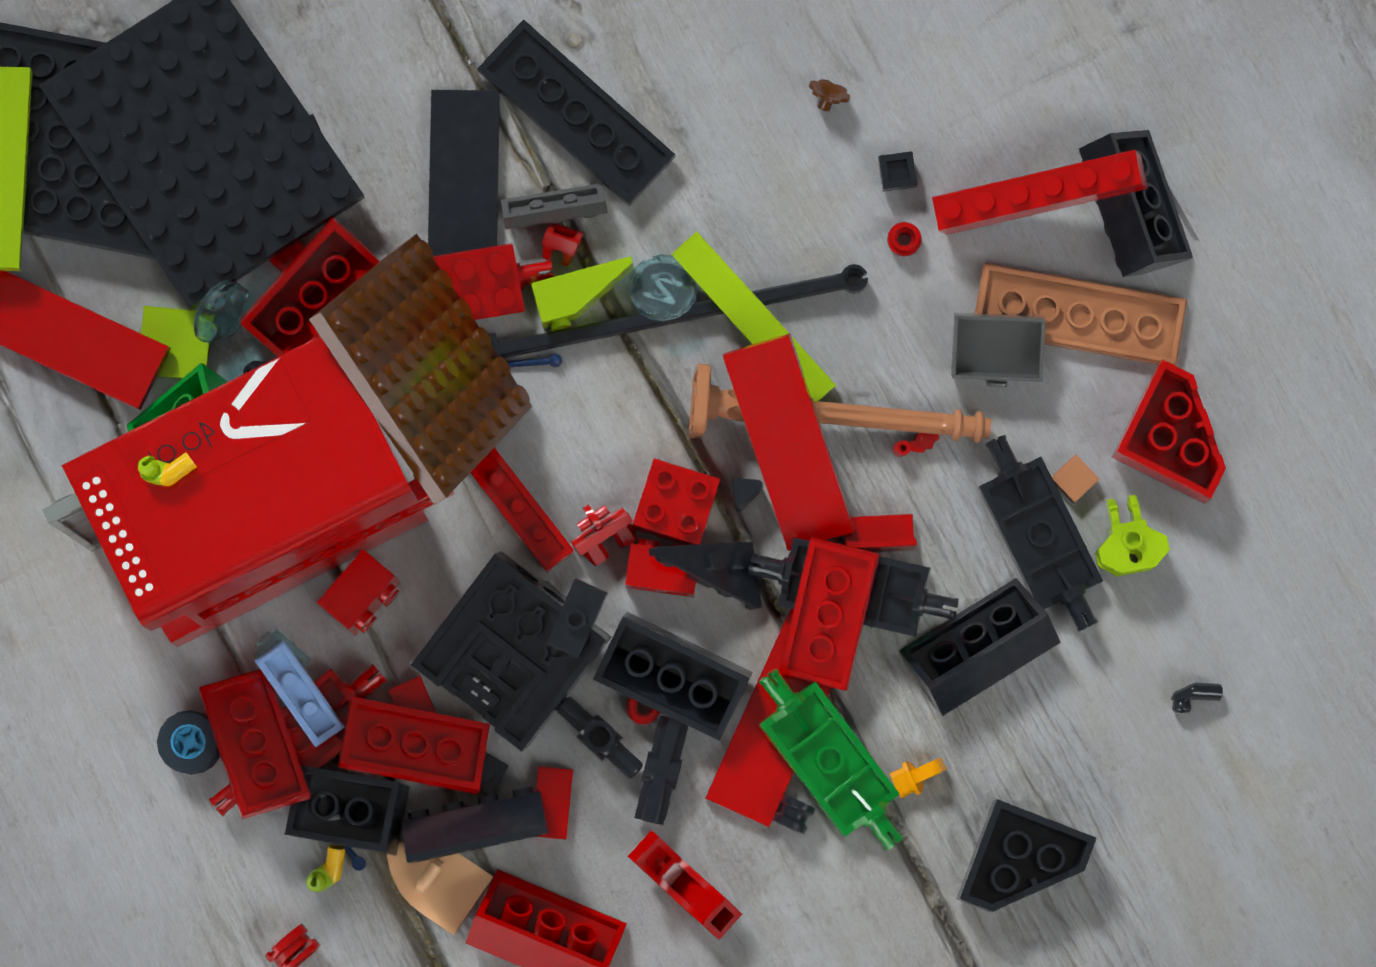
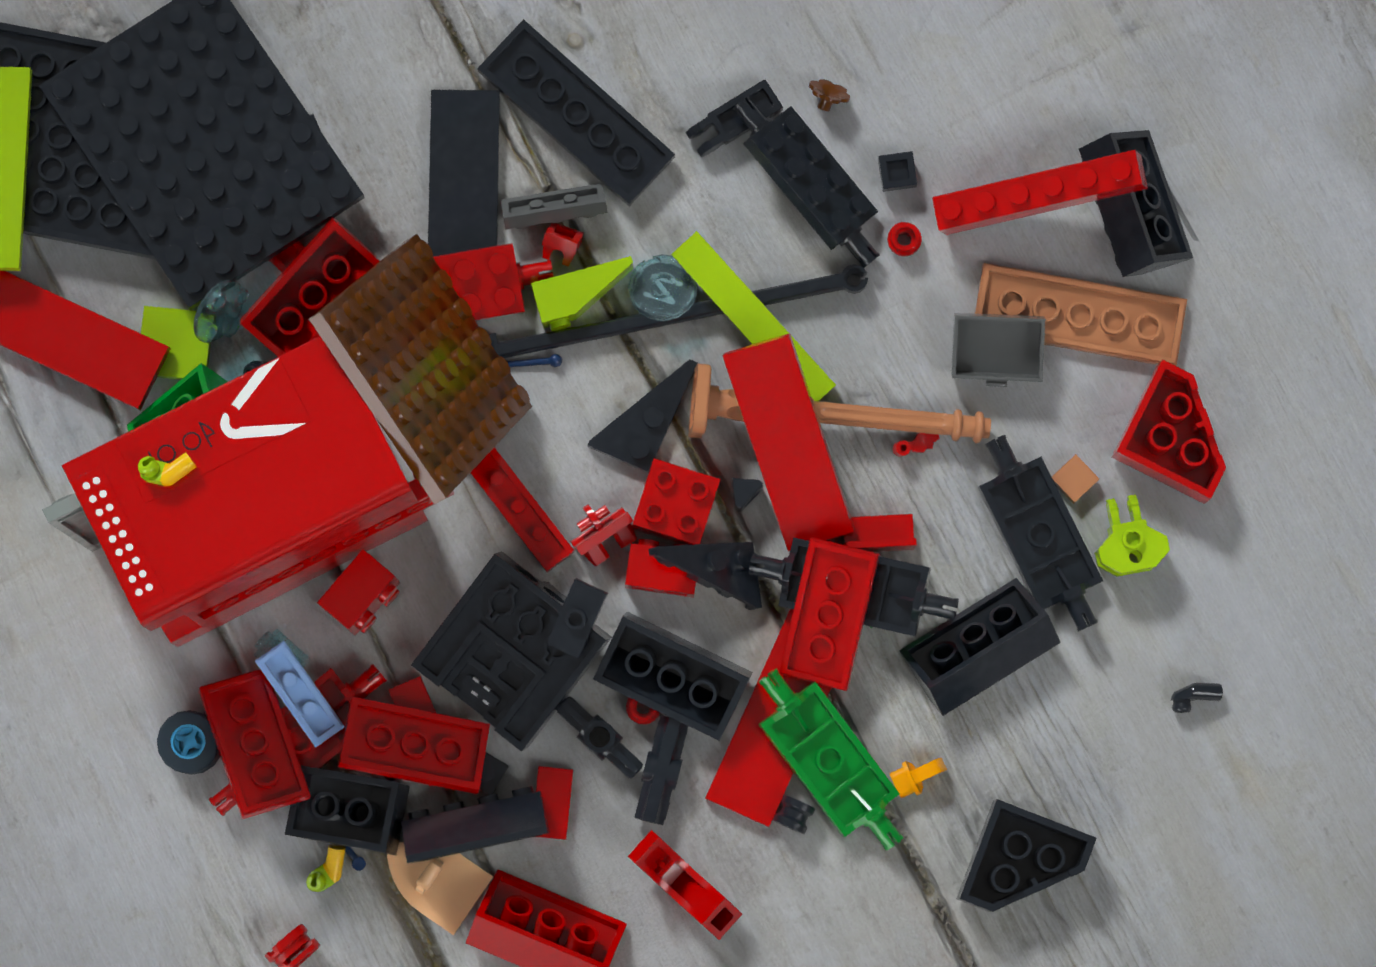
none -> black wing [587,359,698,474]
none -> black hinge [685,79,784,157]
none -> black plate [732,96,880,268]

